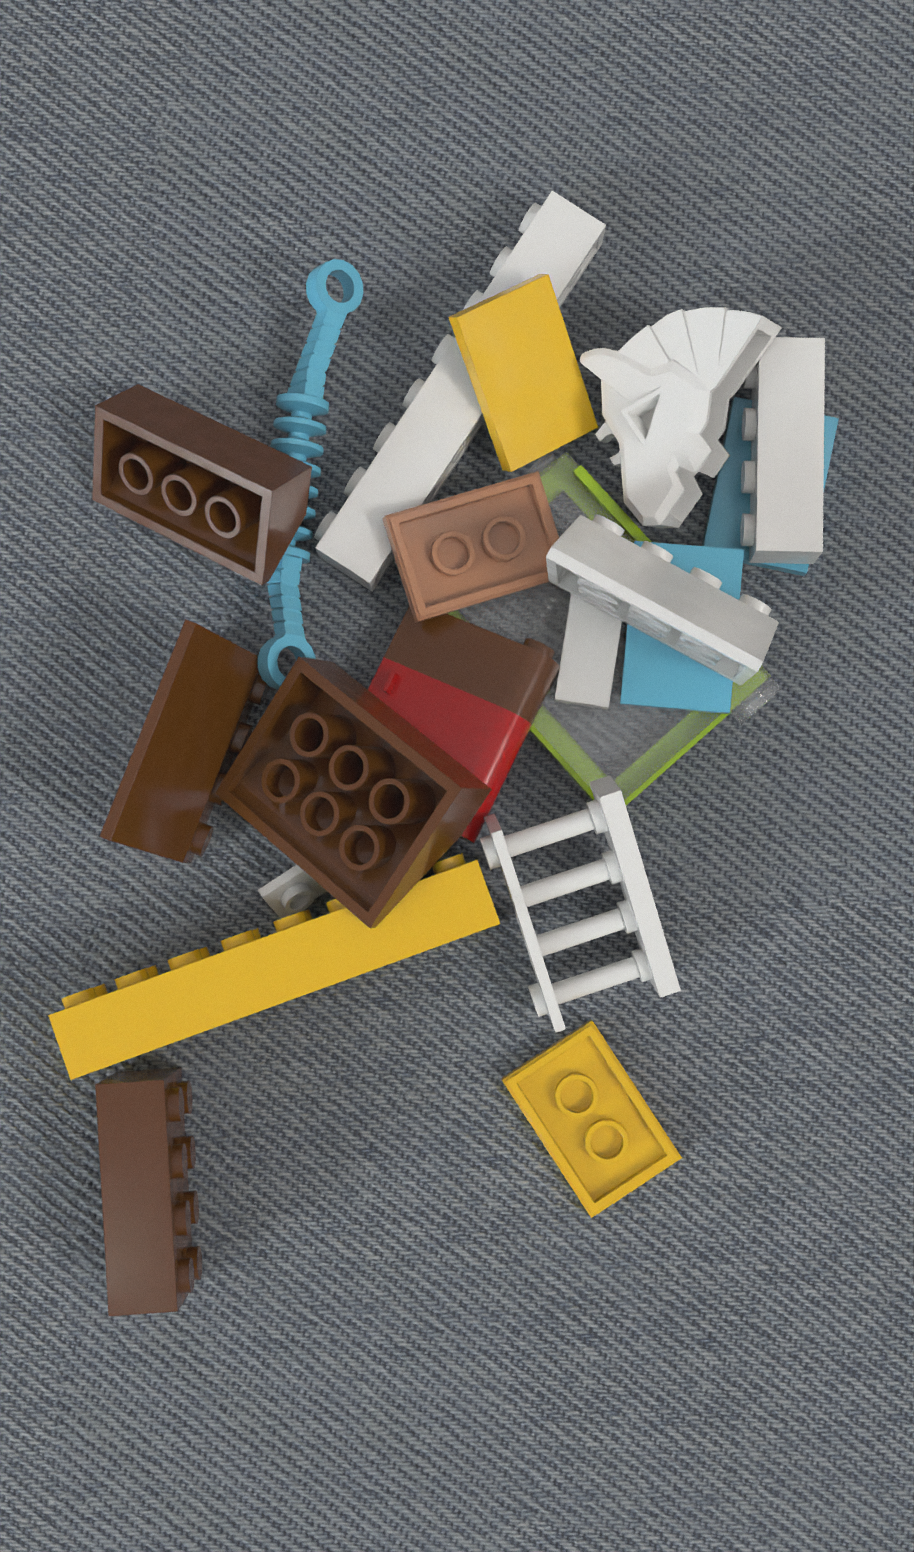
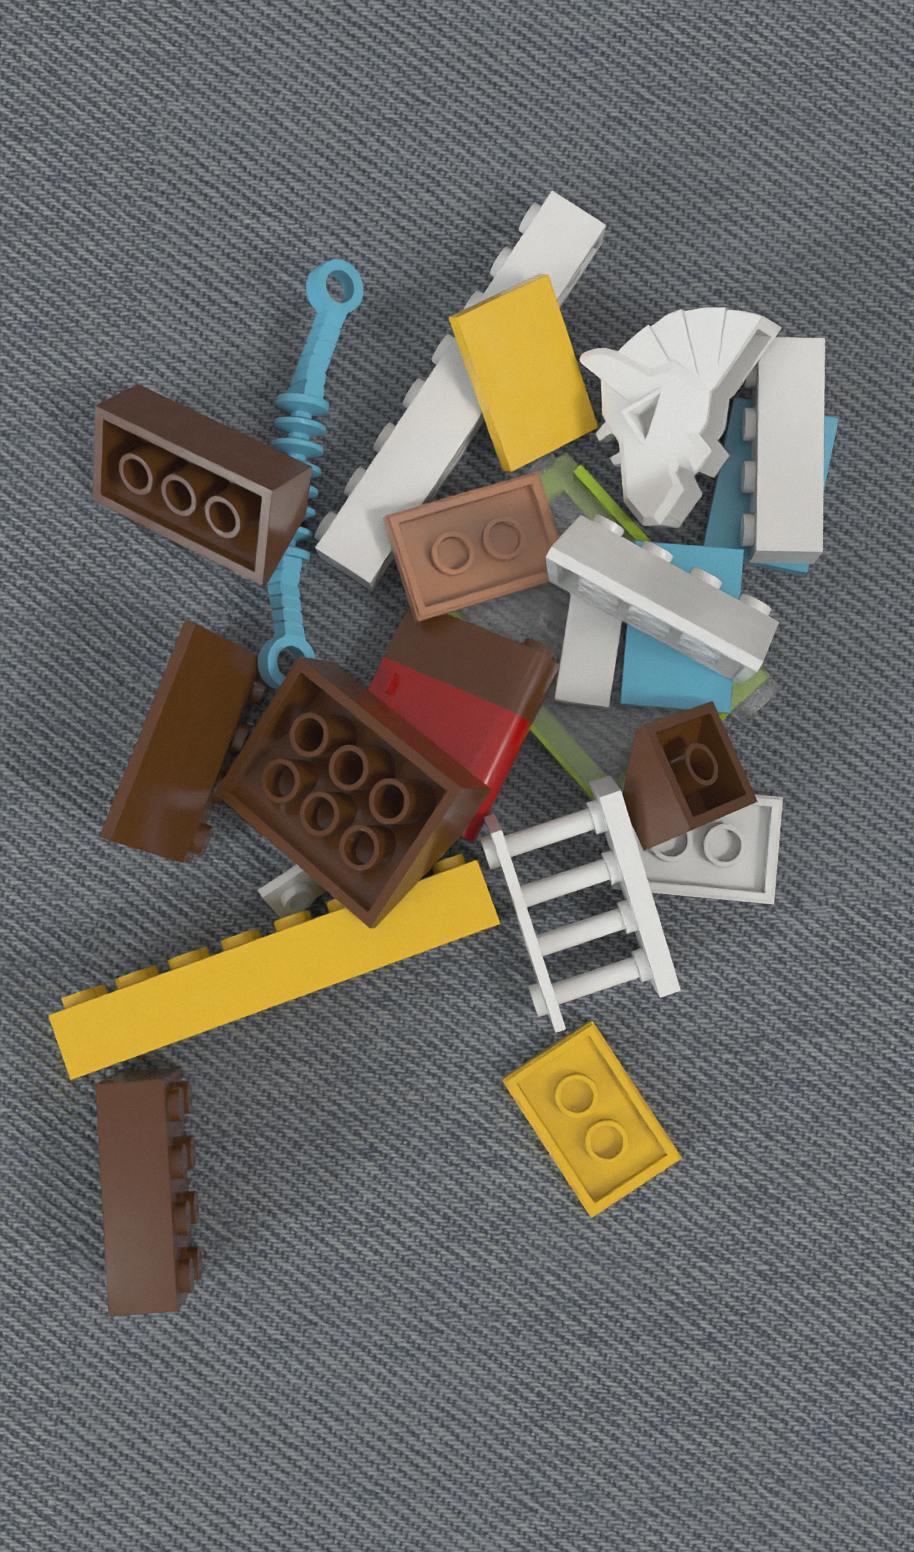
none -> white tile [611,782,783,904]
none -> reddish brown slope [622,701,758,851]

